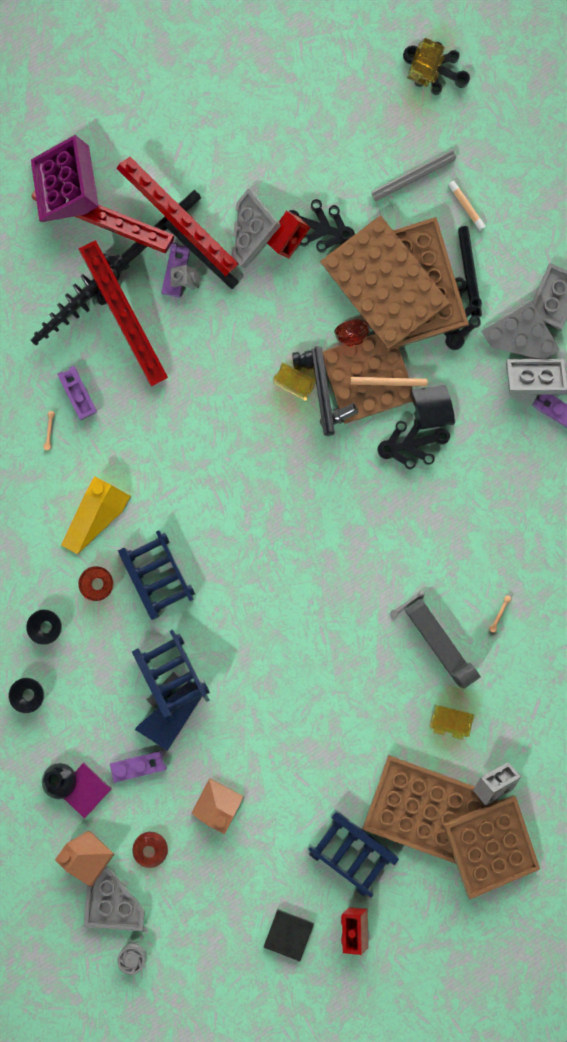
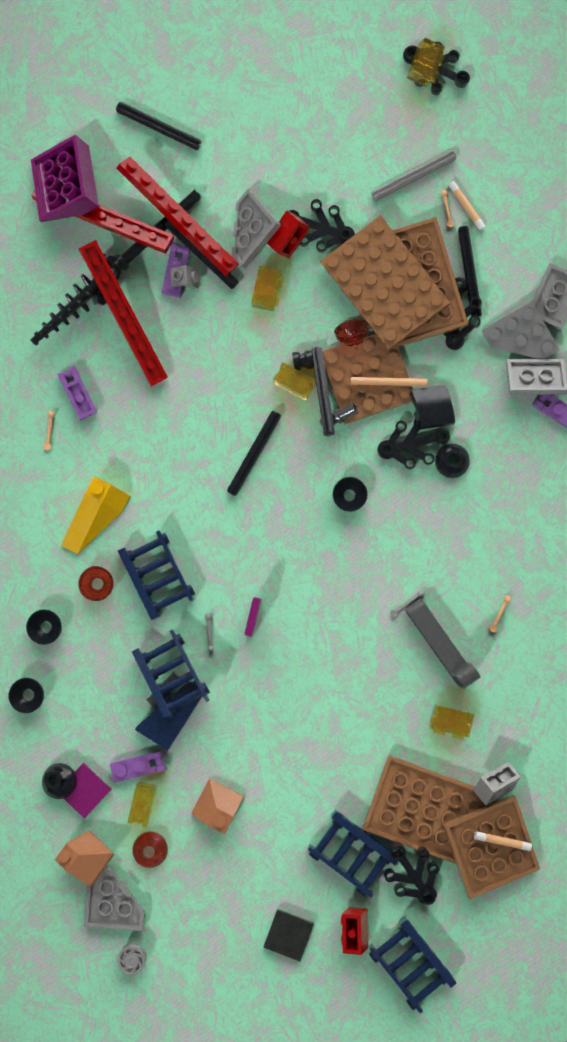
none -> black axle [116,102,201,150]
none -> clear yellow brick [127,781,158,827]
none -> light grey hinge [205,613,213,653]
none -> black axle [227,411,281,496]
none -> magenta tile [244,597,262,637]
none -> clear yellow brick [251,266,284,311]
none -> black piece [332,477,368,512]
none -> dark blue fence [369,916,457,1013]
none -> black plant [384,842,439,905]
none -> black piece [435,444,470,478]
none -> light nougat hinge [441,190,454,228]
none -> light nougat bar [474,831,532,851]

